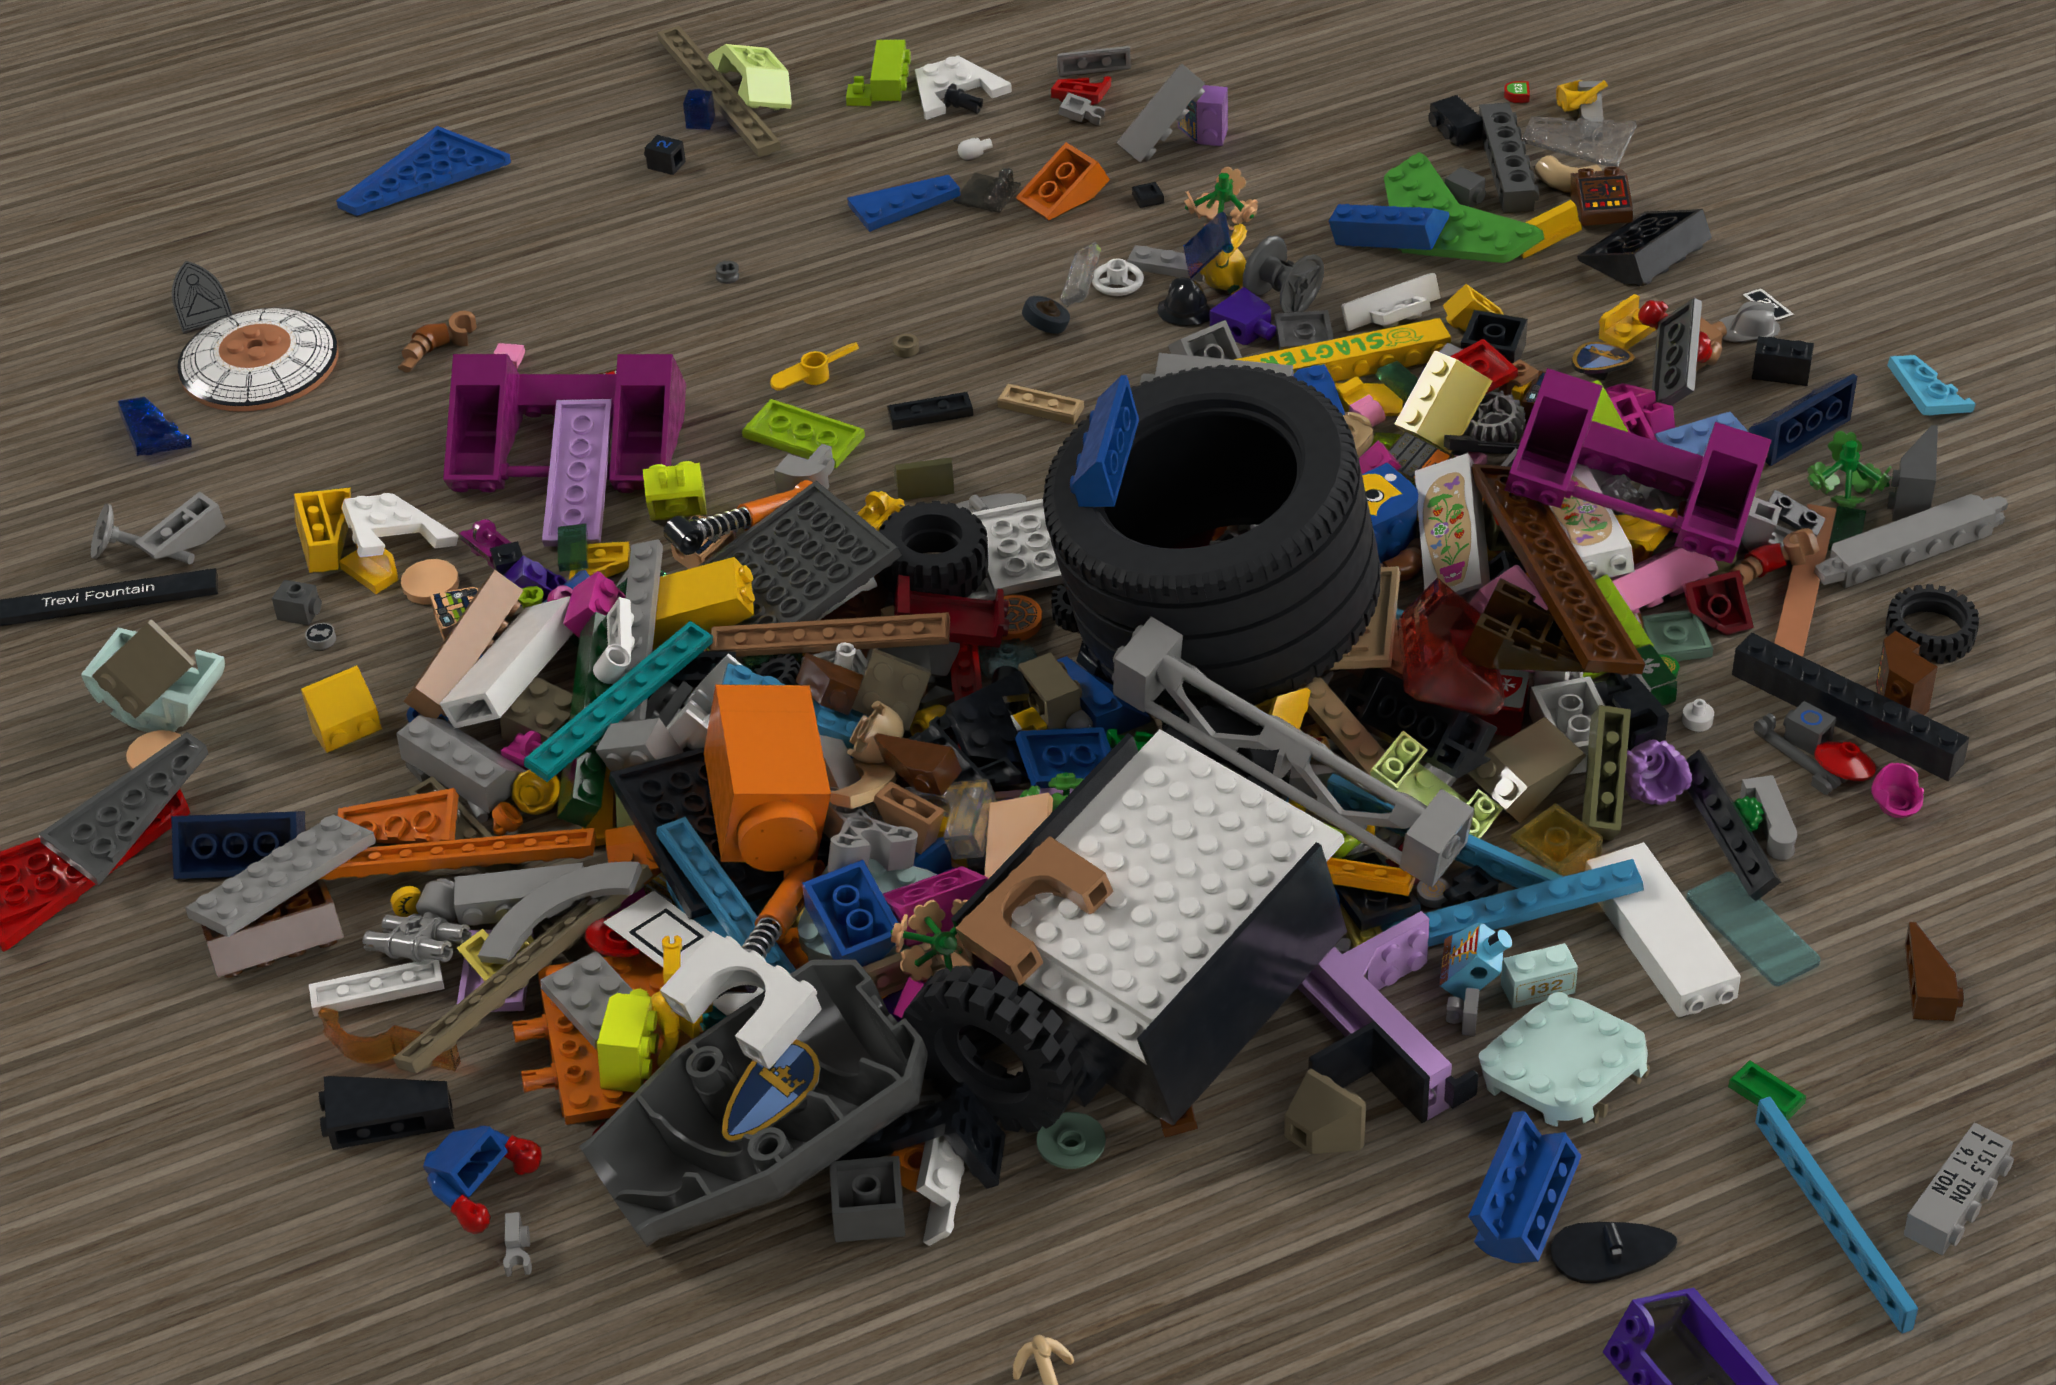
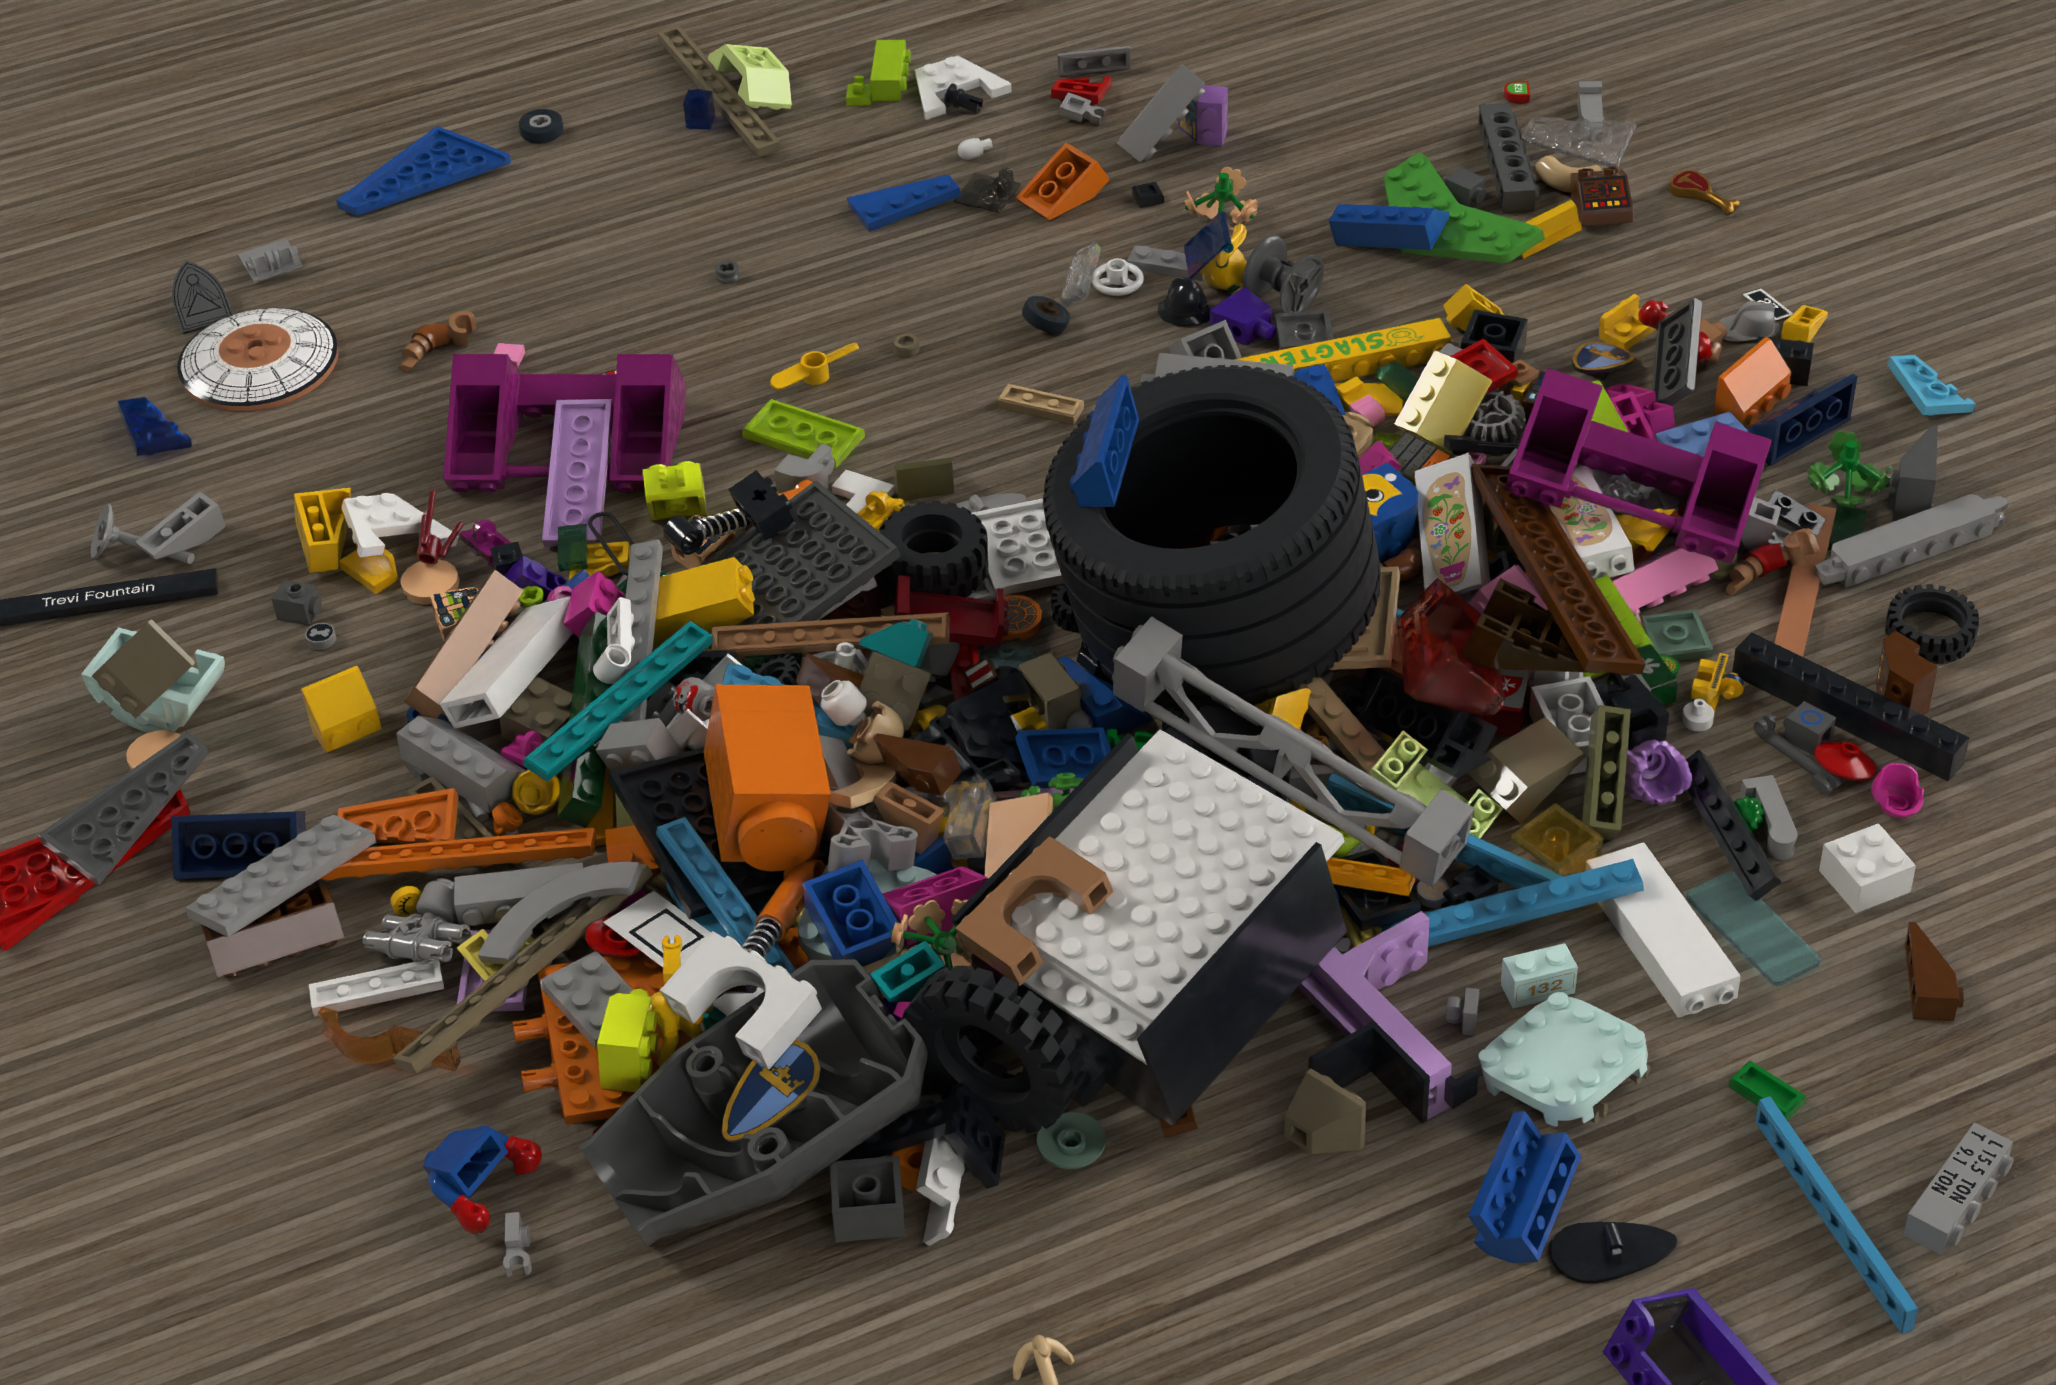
black slope [319,1076,455,1150] -> none
black brick [644,135,686,175] -> none
black tile [887,392,973,430] -> none
white bracket [1341,273,1441,331] -> none
black brick [1428,95,1483,146] -> none
medium azure torso [1440,923,1512,1001] -> none
yellow helmet [1556,80,1608,112] -> none
black slope [1577,209,1712,286] -> none
dark red slope [1683,570,1754,635] -> none
none -> light grey hinge [238,239,303,283]
none -> dark red plant [416,489,463,564]
none -> black bush [519,109,563,143]
none -> black piece [588,512,635,576]
none -> light grey head [673,677,715,721]
none -> black brick [728,470,794,540]
none -> white head [821,680,867,726]
none -> white tile [832,470,895,513]
none -> teal slope [859,618,933,667]
none -> teal slope [870,940,945,1002]
none -> tile [963,656,1000,693]
none -> pearl gold piece [1668,169,1739,215]
none -> yellow hips [1691,653,1745,713]
none -> orange slope [1713,337,1791,430]
none -> yellow slope [1781,305,1828,343]
none -> white brick [1819,823,1916,913]

